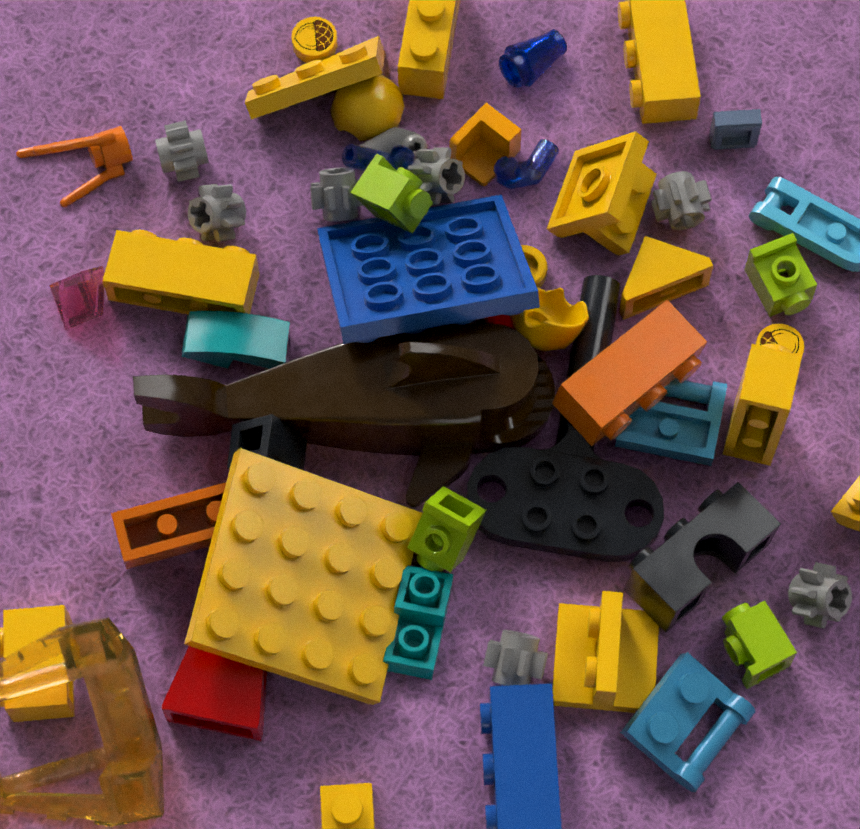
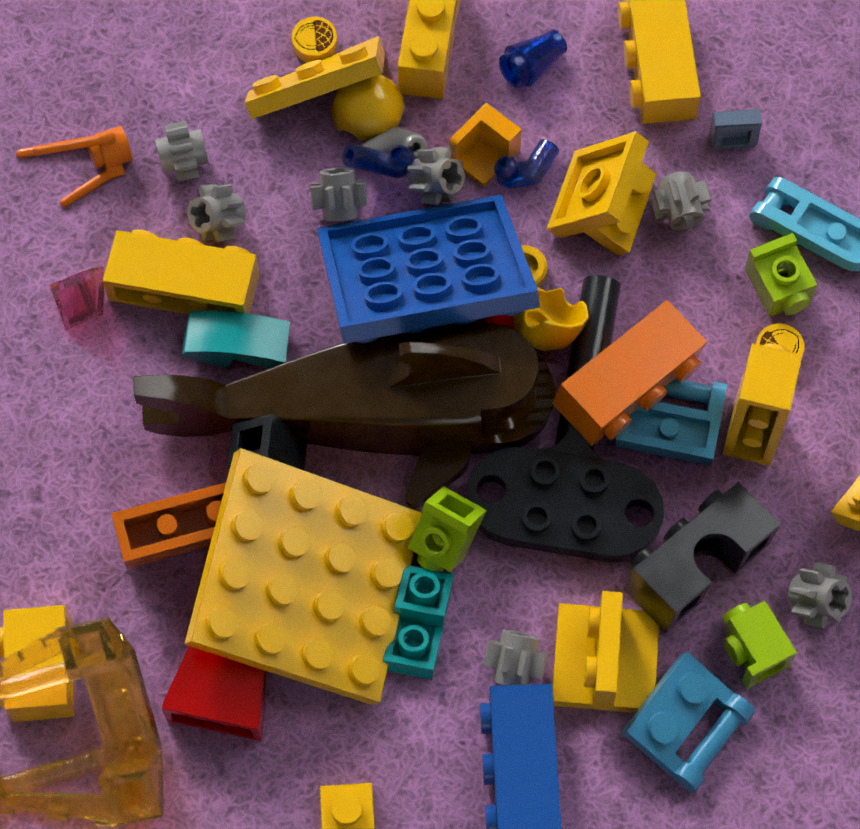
lime brick [350,154,433,234] -> none
yellow slope [619,236,714,320] -> none

